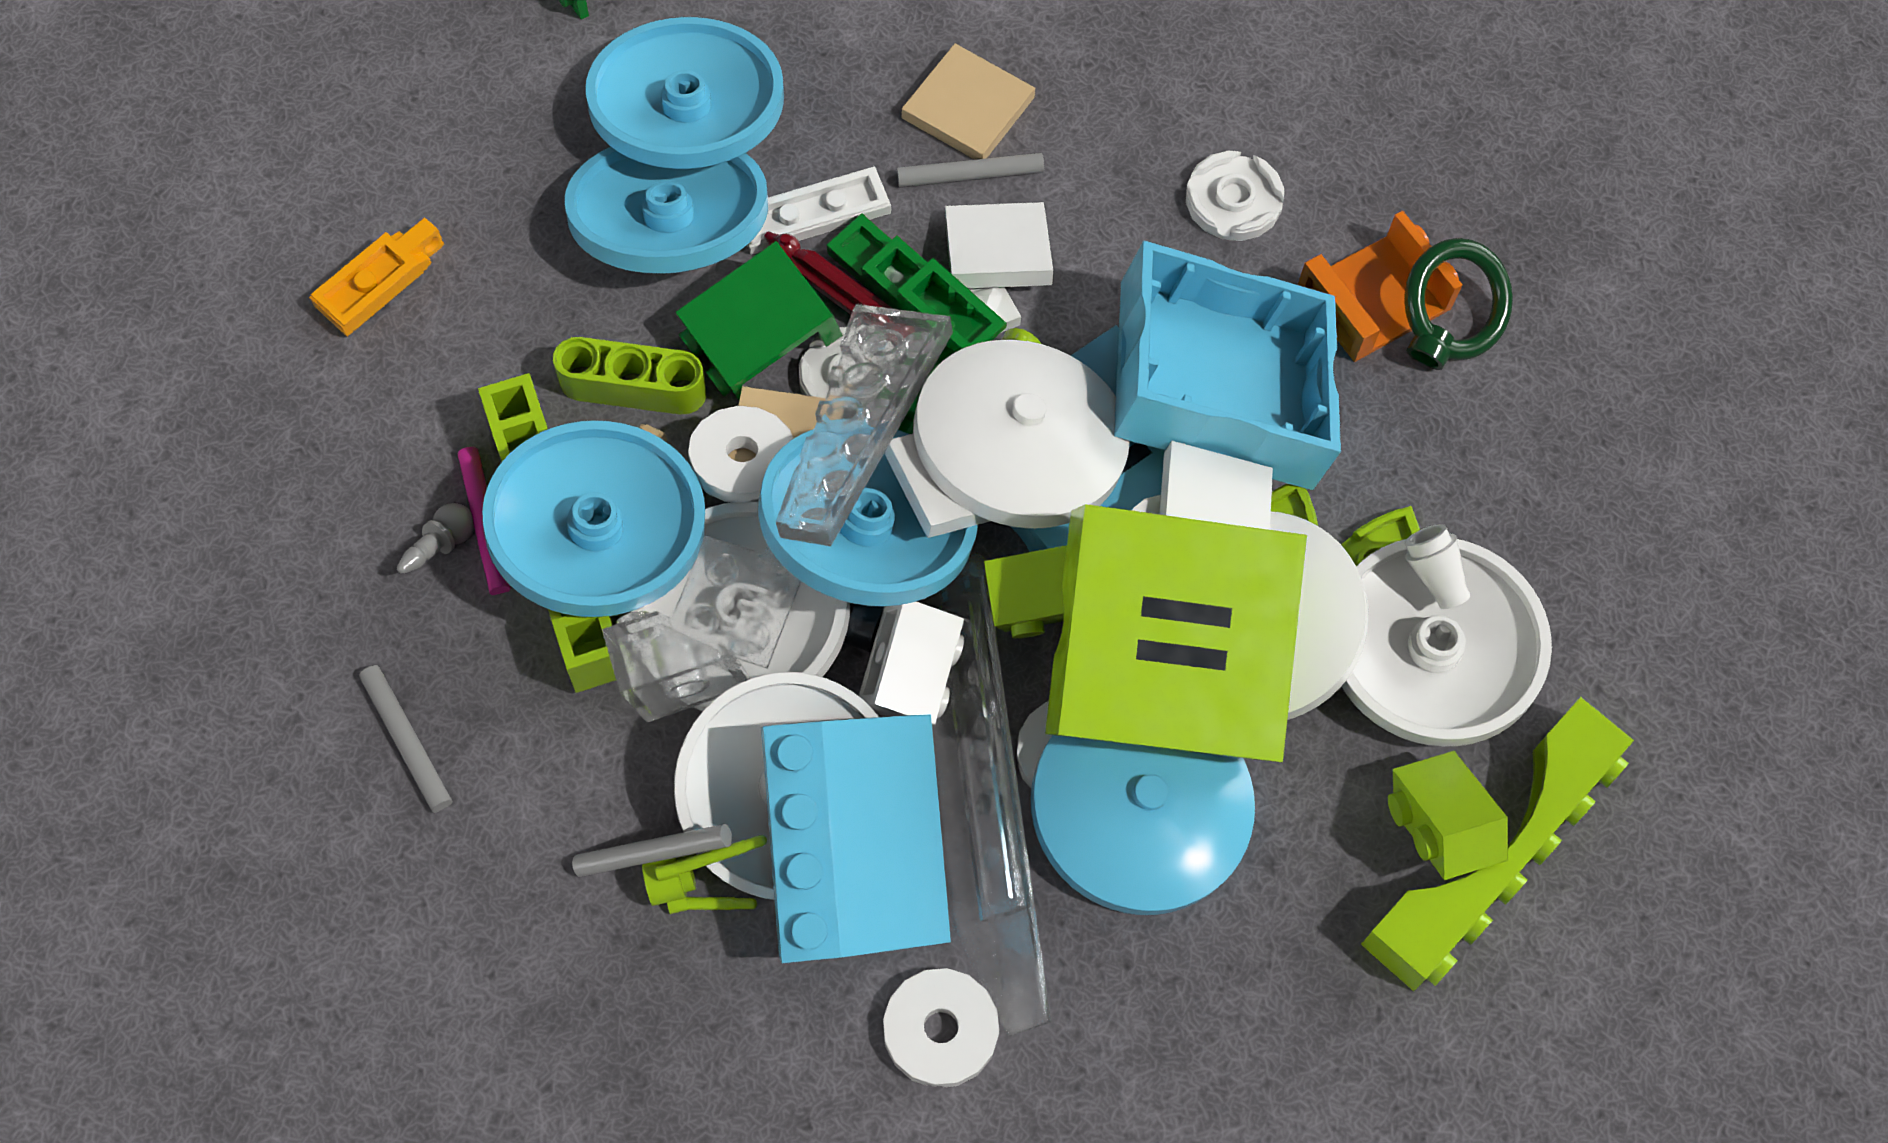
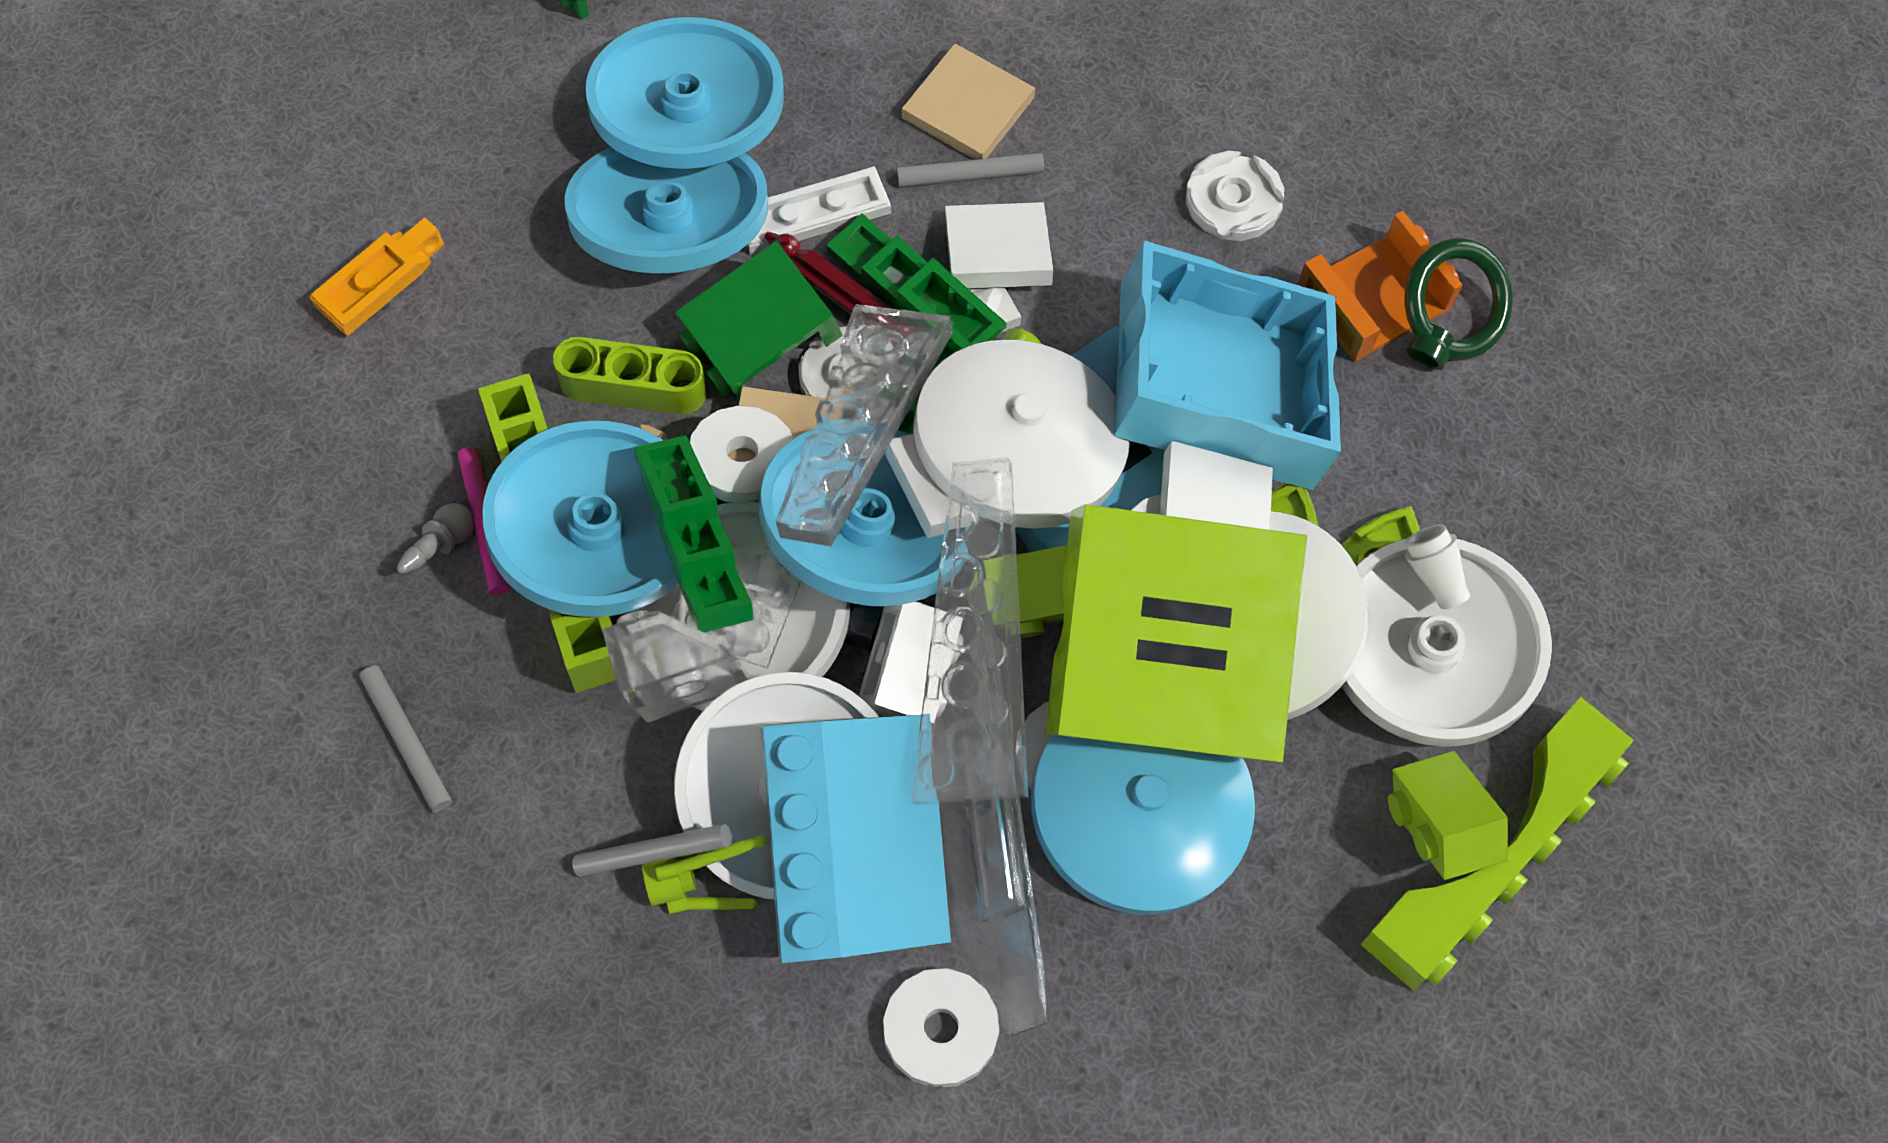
none -> green slope [634,435,754,634]
none -> clear wing [911,457,1028,805]

